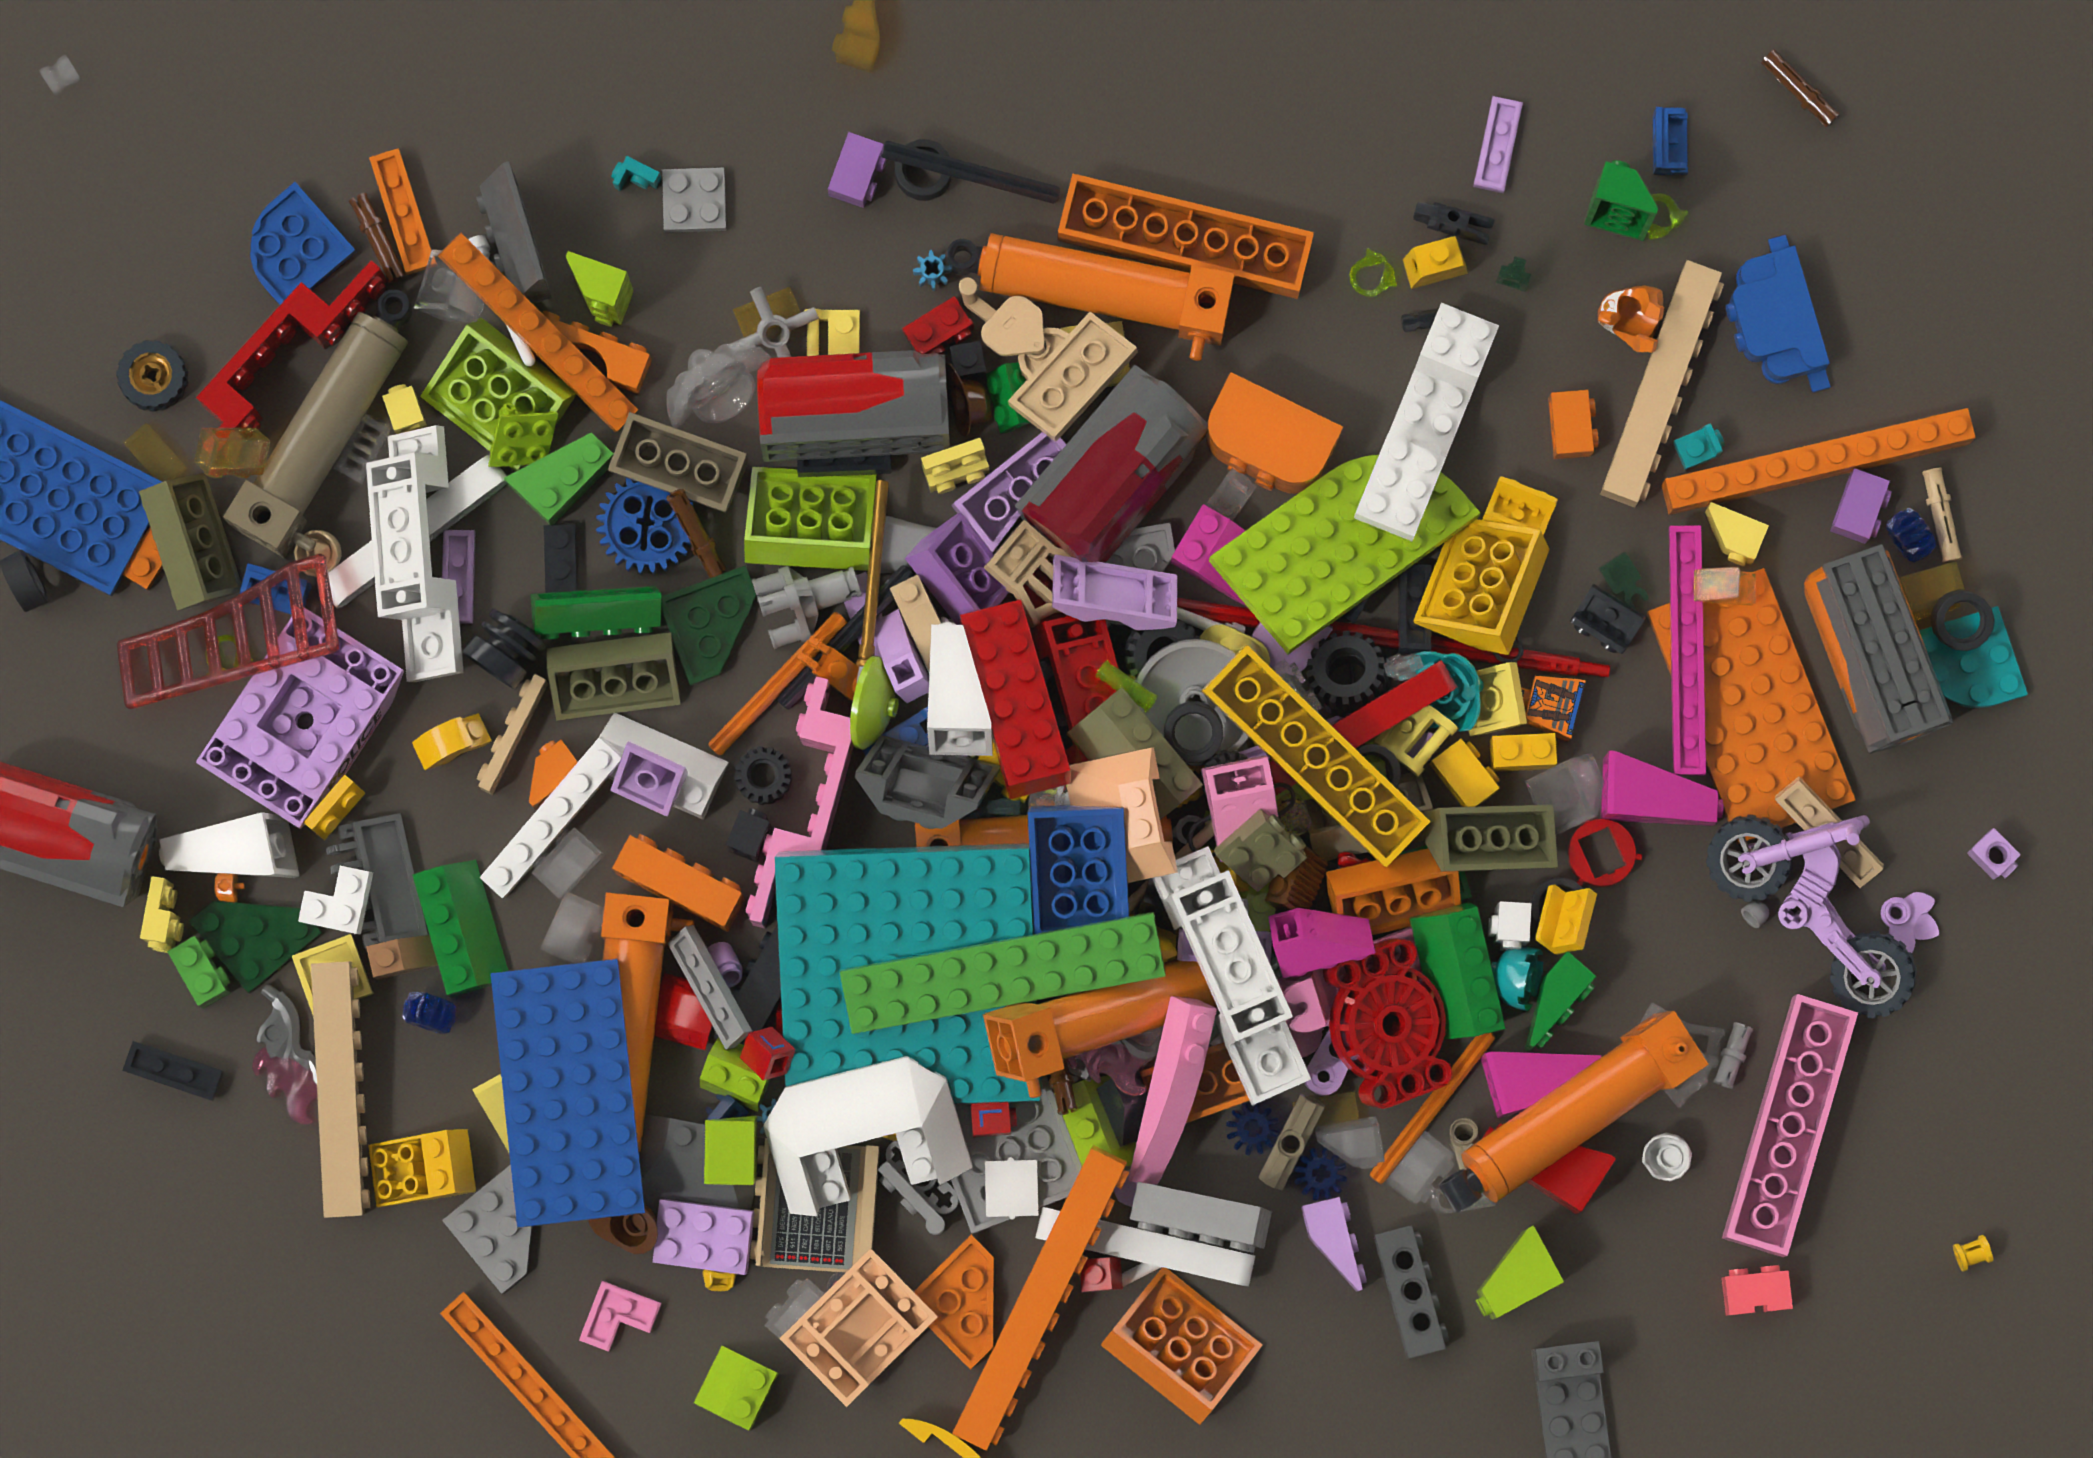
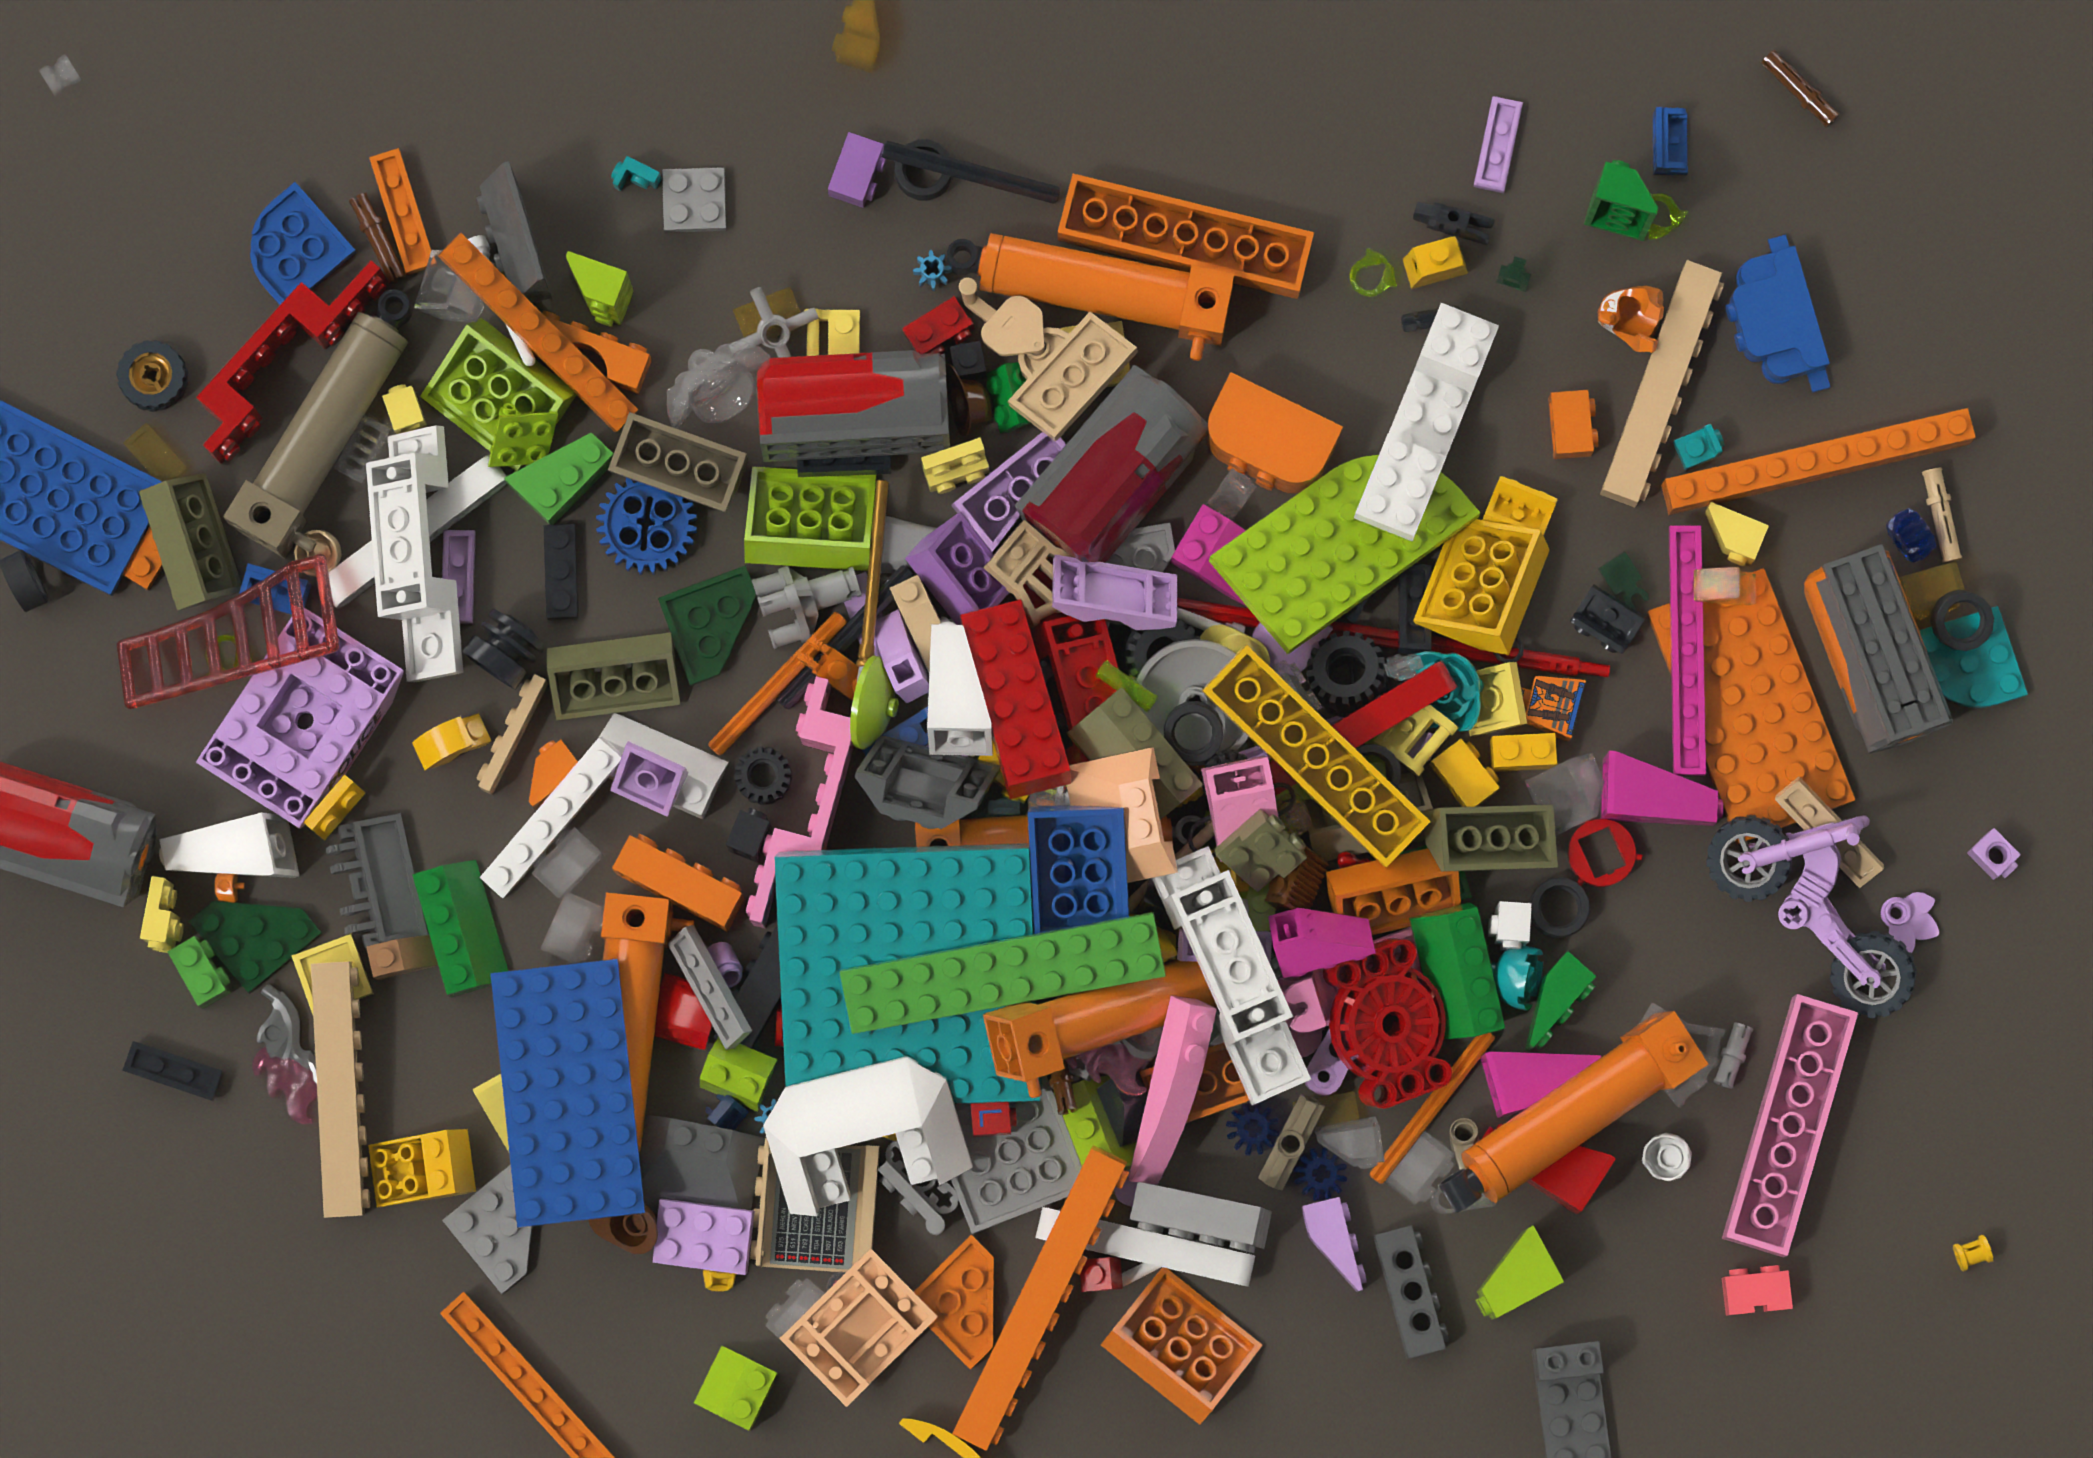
clear yellow brick [194,428,271,478] -> none
white plate [298,866,374,934] -> none
clear blue gear [402,991,457,1034] -> none
green slope [531,586,661,639] -> none
bright pink tile [579,1281,662,1352] -> none
reddish brown pin [666,489,726,578] -> none
lime slope [704,1116,758,1185] -> none
red brick [740,1027,796,1081] -> none
white piece [985,1157,1038,1220] -> none
yellow bracket [1535,884,1597,954] -> none
light grey hinge [1741,900,1769,928] -> none
medium lavender brick [1830,468,1892,544] -> none

